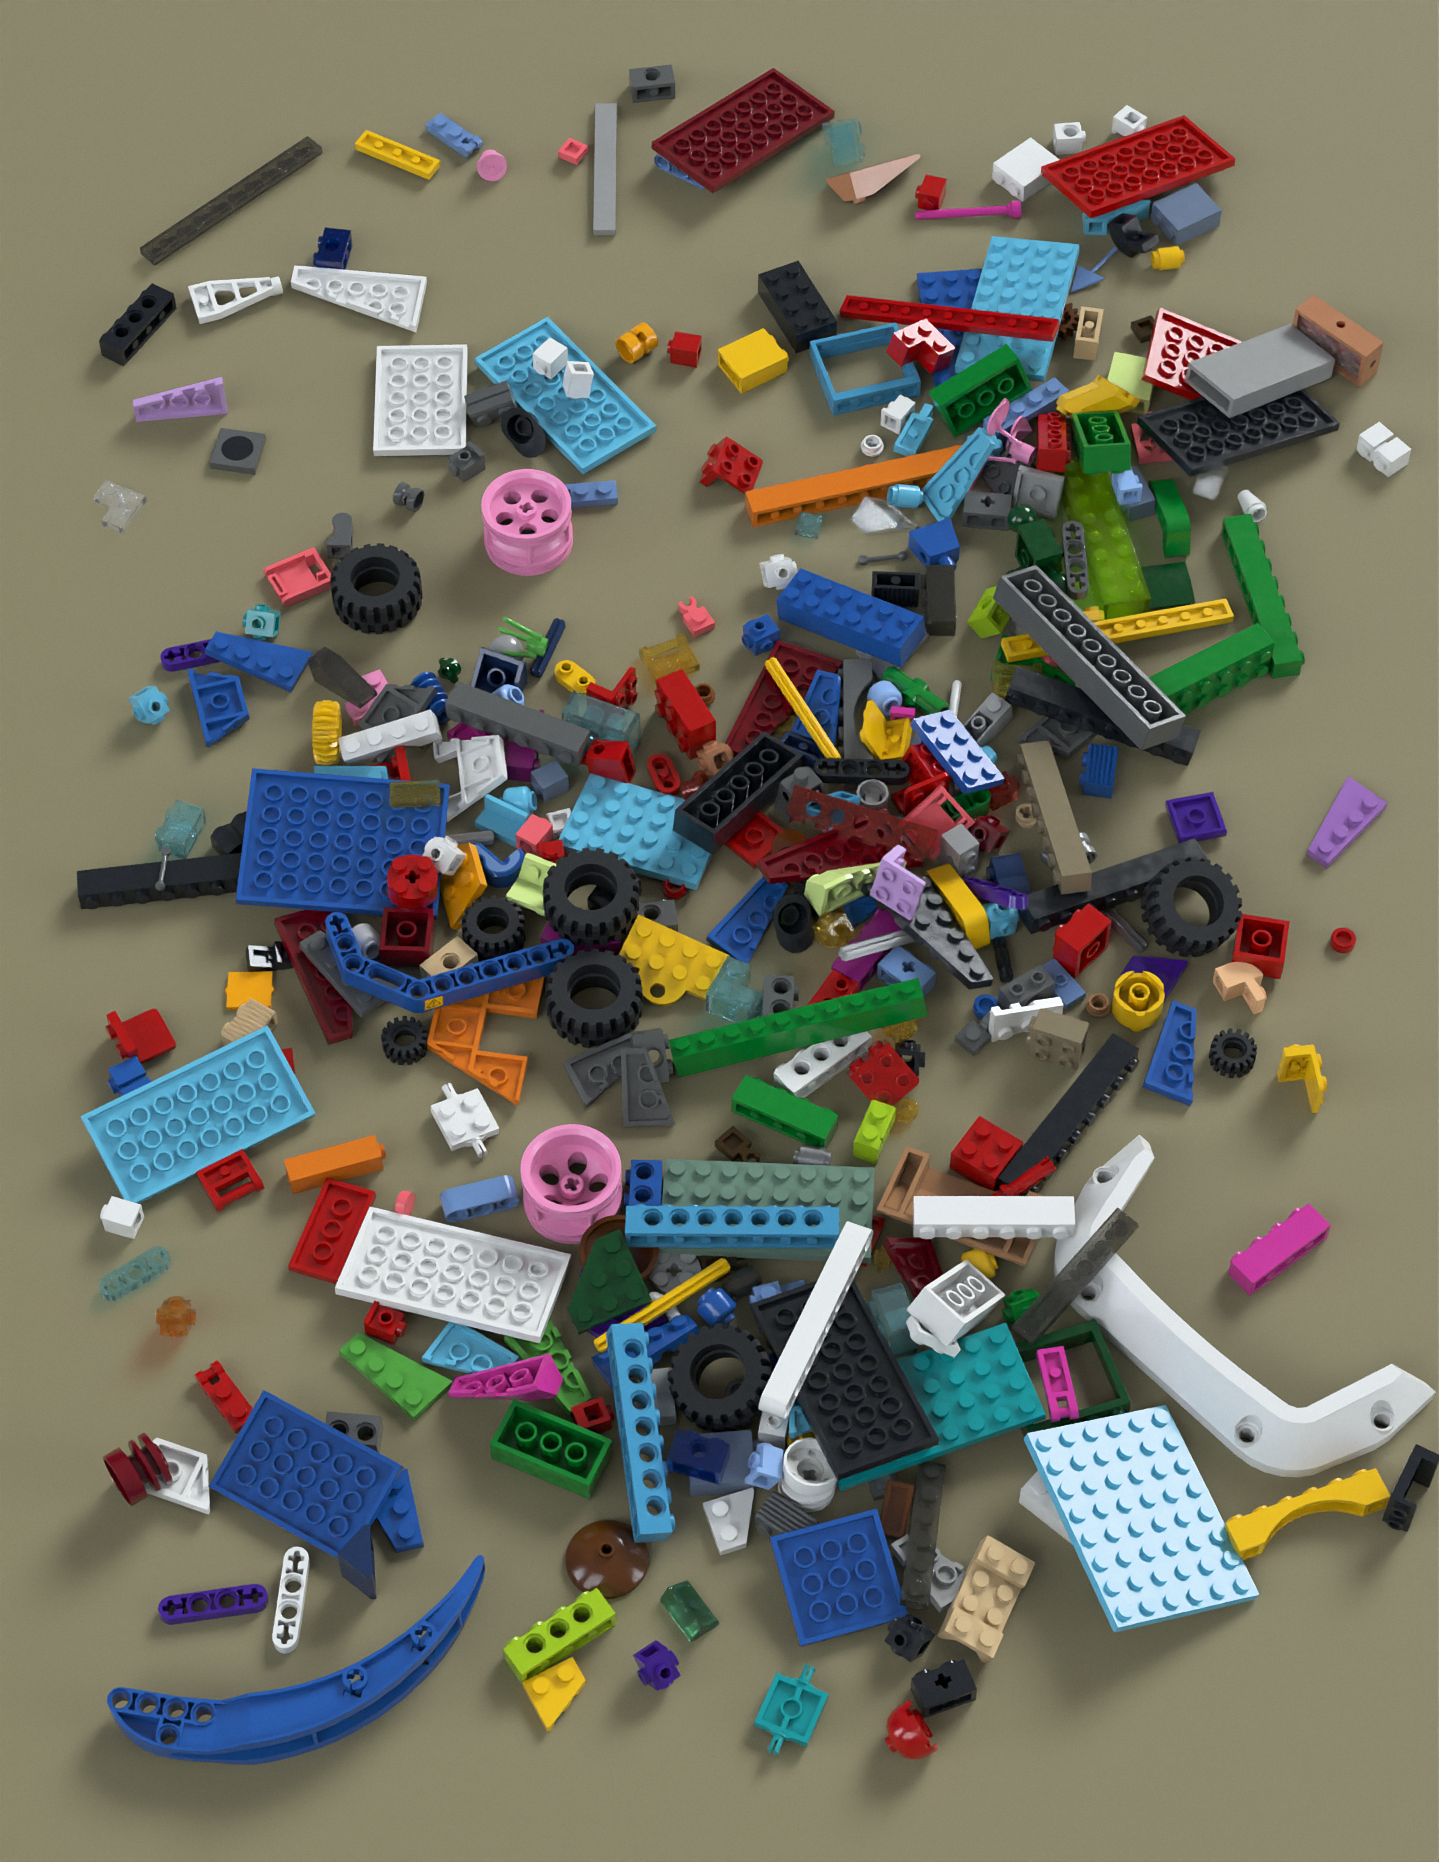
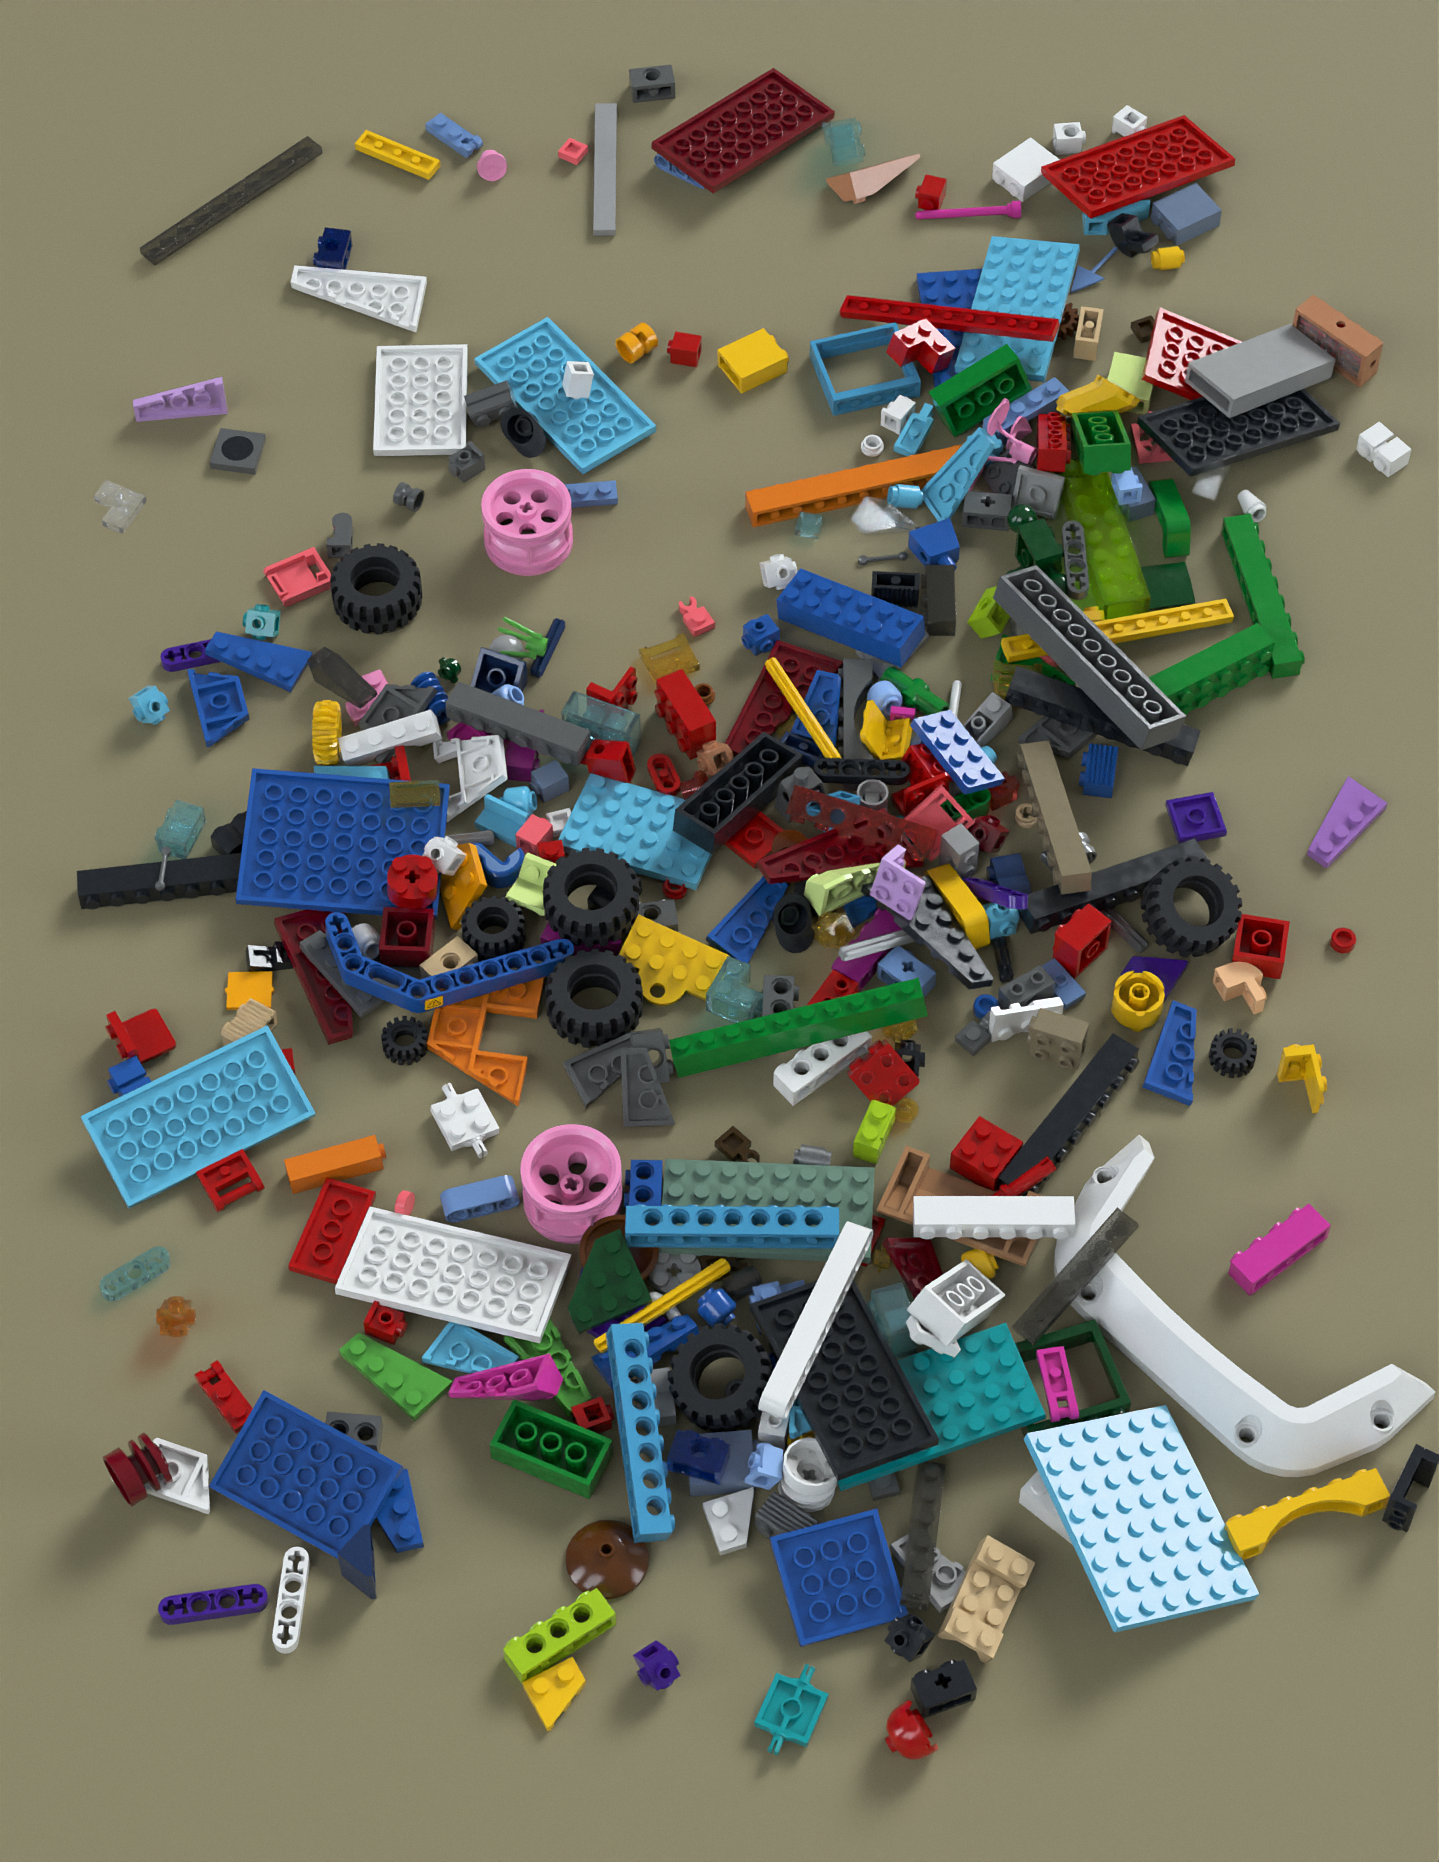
black brick [99,283,177,366] -> none
white brick [100,1196,144,1239] -> none
blue beam [107,1555,485,1765] -> none
white plate [188,276,283,324] -> none
white brick [533,338,568,379] -> none
yellow plate [554,660,596,698] -> none
clear green slope [660,1580,719,1641] -> none
red bracket [699,436,763,494] -> none
green brick [731,1075,838,1148] -> none
black brick [758,260,837,354] -> none
reddish brown tile [880,1479,915,1539] -> none
green brick [1002,1288,1047,1330] -> none
medium nougat plate [1085,993,1111,1018] -> none

